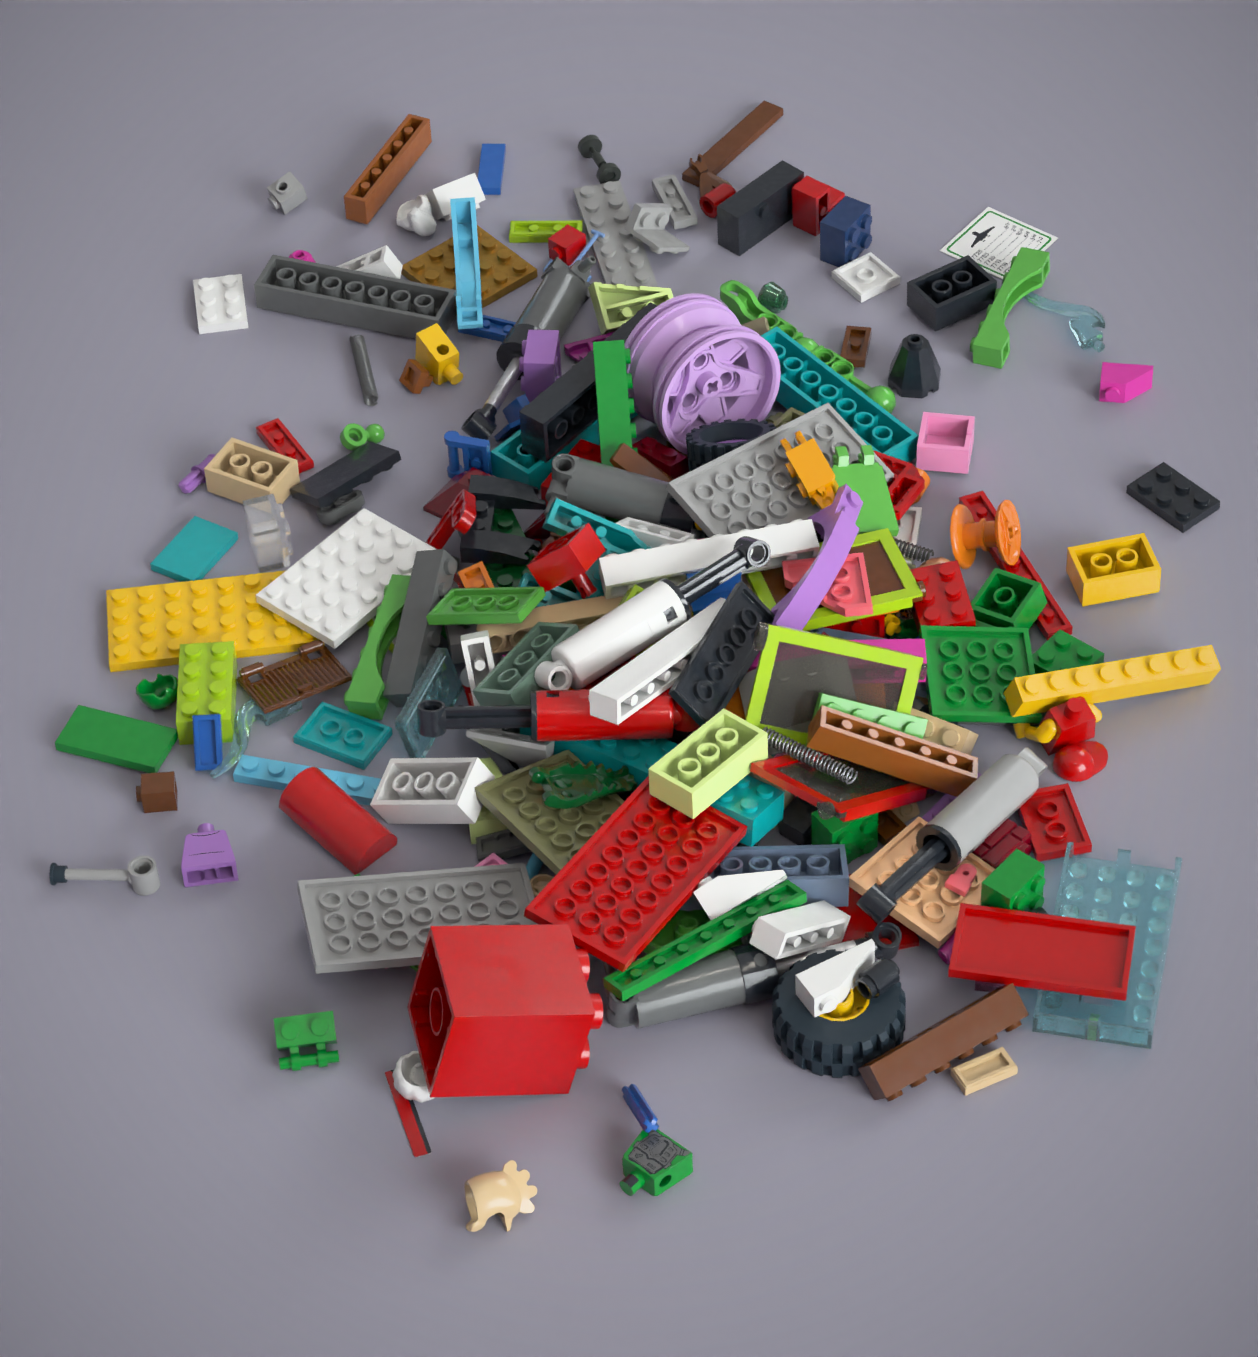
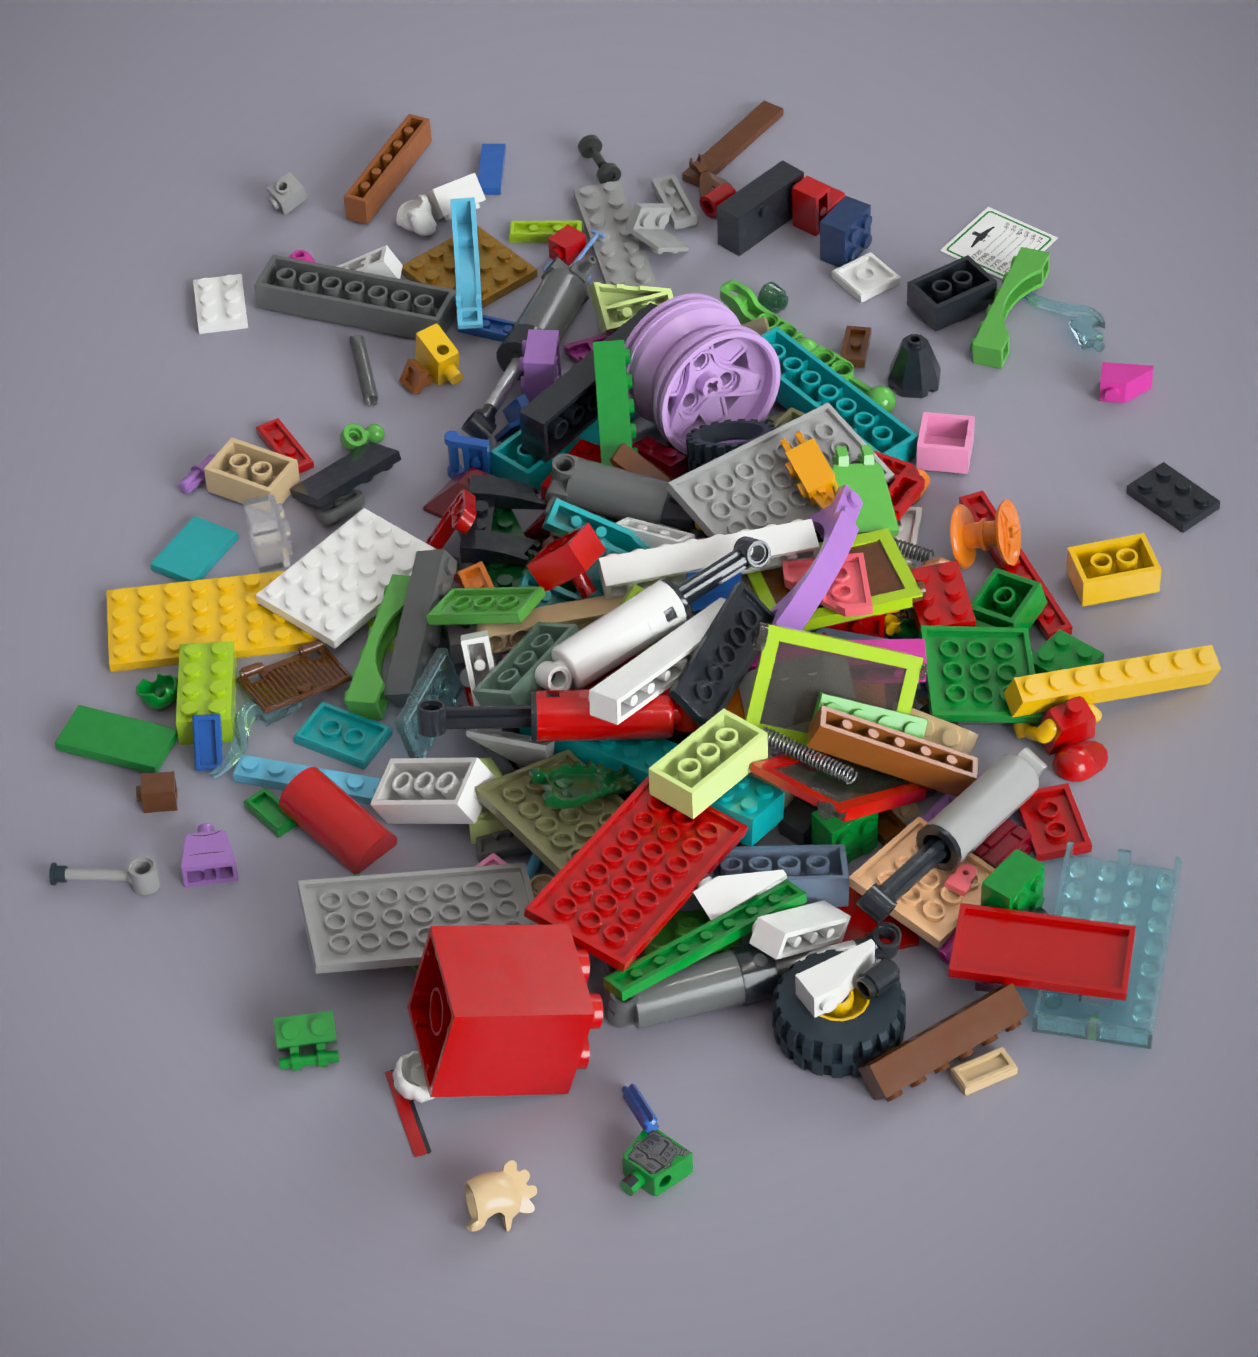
none -> green tile [243,787,298,838]

